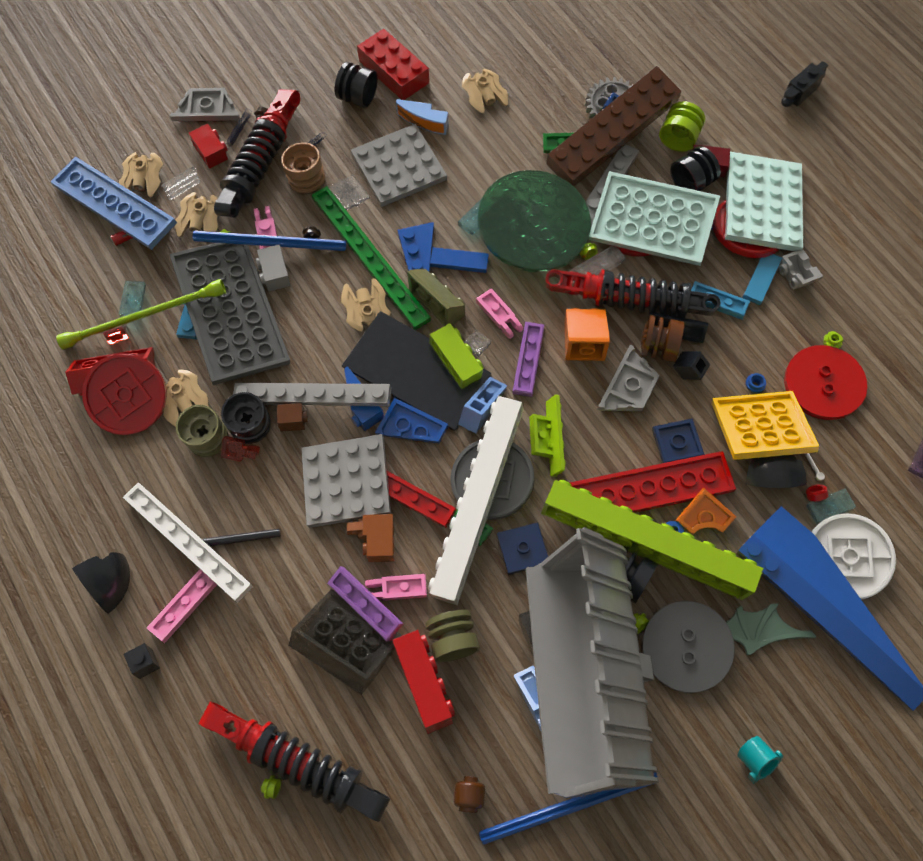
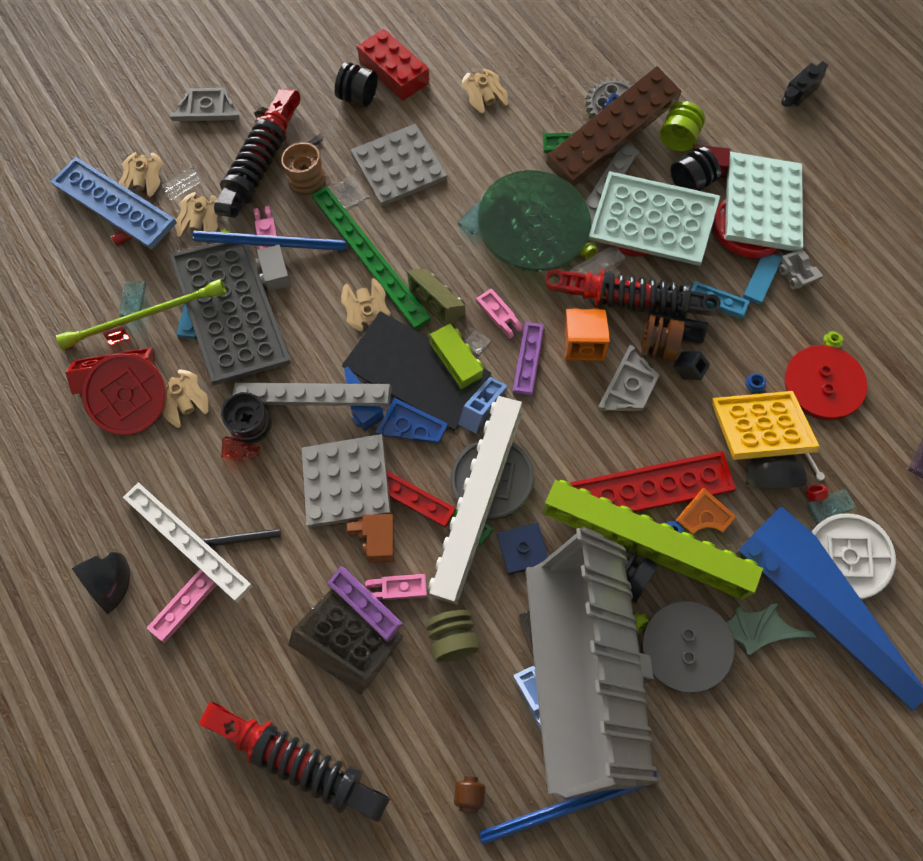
black brick [124,643,160,679] -> none
olive wheel [176,405,228,457] -> none
red brick [189,124,228,169] -> none
dark blue piece [226,109,252,147] -> none
lime plate [261,775,281,799] -> none
reddish brown brick [277,403,308,432] -> none
dark brown plate [302,226,321,239] -> none
red brick [392,630,455,734] -> none
light blue slope [396,99,448,135] -> none
blue wing [398,222,434,272] -> none
blue tile [430,247,489,273] -> none
lime bracket [529,395,566,477] -> none
dark blue plate [652,419,705,463] -> none
teal piece [737,736,783,784] -> none

